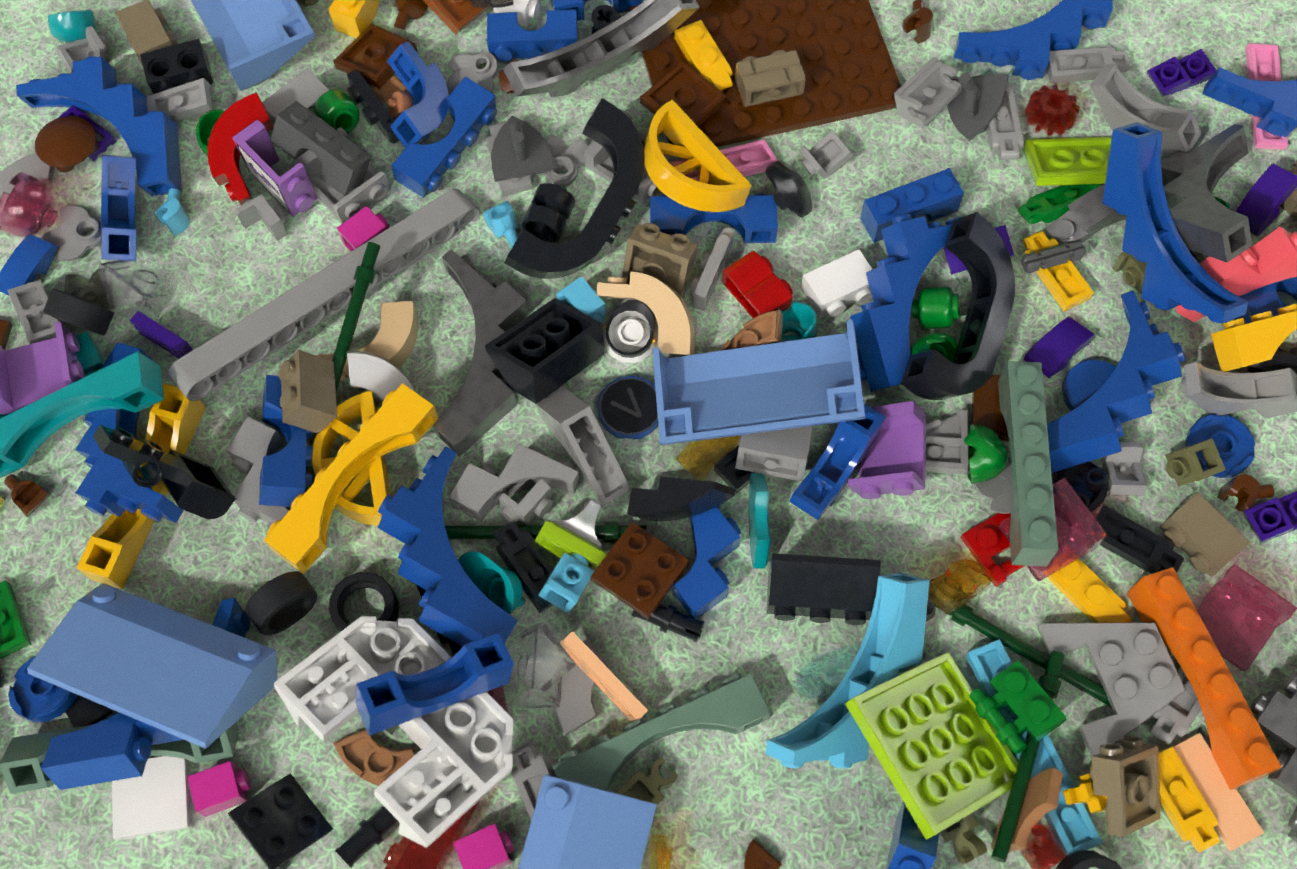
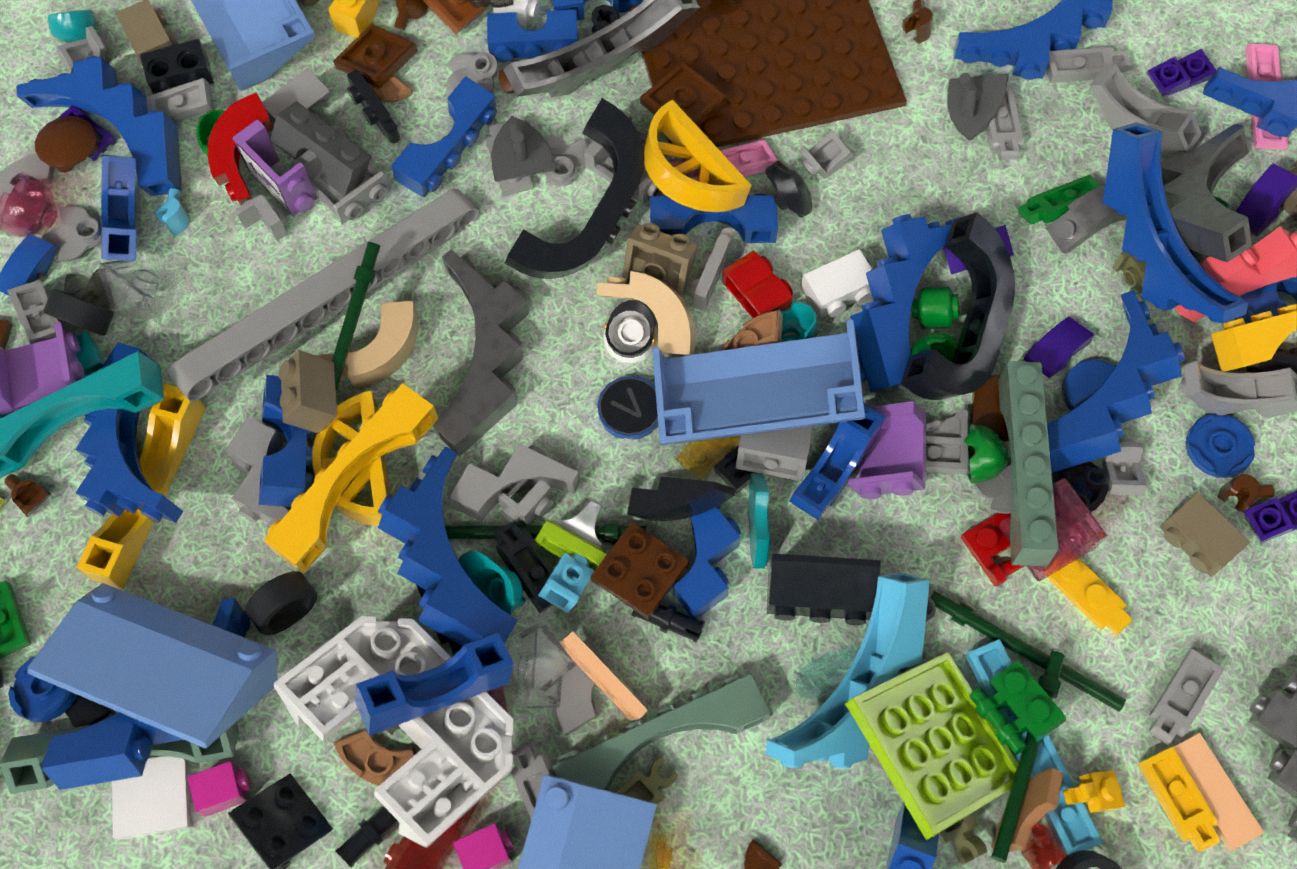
black plate [93,424,236,519] -> none
dark purple tile [129,311,193,359] -> none
green head [315,90,360,134] -> none
black tyre [328,572,399,631] -> none
dark pink brick [337,206,390,251] -> none
tile [347,351,415,402] -> none
blue arch [387,41,449,148] -> none
nougat piece [387,91,413,119] -> none
medium azure piece [483,201,520,248] -> none
black slope [485,298,604,404] -> none
black wheel [522,183,575,243] -> none
light grey arch [535,386,631,507] -> none
medium azure brick [556,276,606,323] -> none
yellow hinge [674,20,732,91] -> none
dark tan brick [735,50,806,107] -> none
blue arch [860,168,964,243] -> none
light grey hinge [894,57,962,128] -> none
clear yellow slope [928,558,993,614] -> none
dark grey axle [1021,240,1085,273] -> none
yellow hinge [1023,231,1094,312] -> none
lime tile [1024,137,1112,186] -> none
clear red gear [1025,84,1080,138] -> none
light grey wing [1038,623,1185,757] -> none
black hinge [1085,505,1184,574] -> none
dark tan plate [1090,736,1161,837] -> none
orange arch [1127,567,1282,790] -> none
olive brick [1165,438,1226,486] -> none
clear pink bracket [1196,564,1297,671] -> none

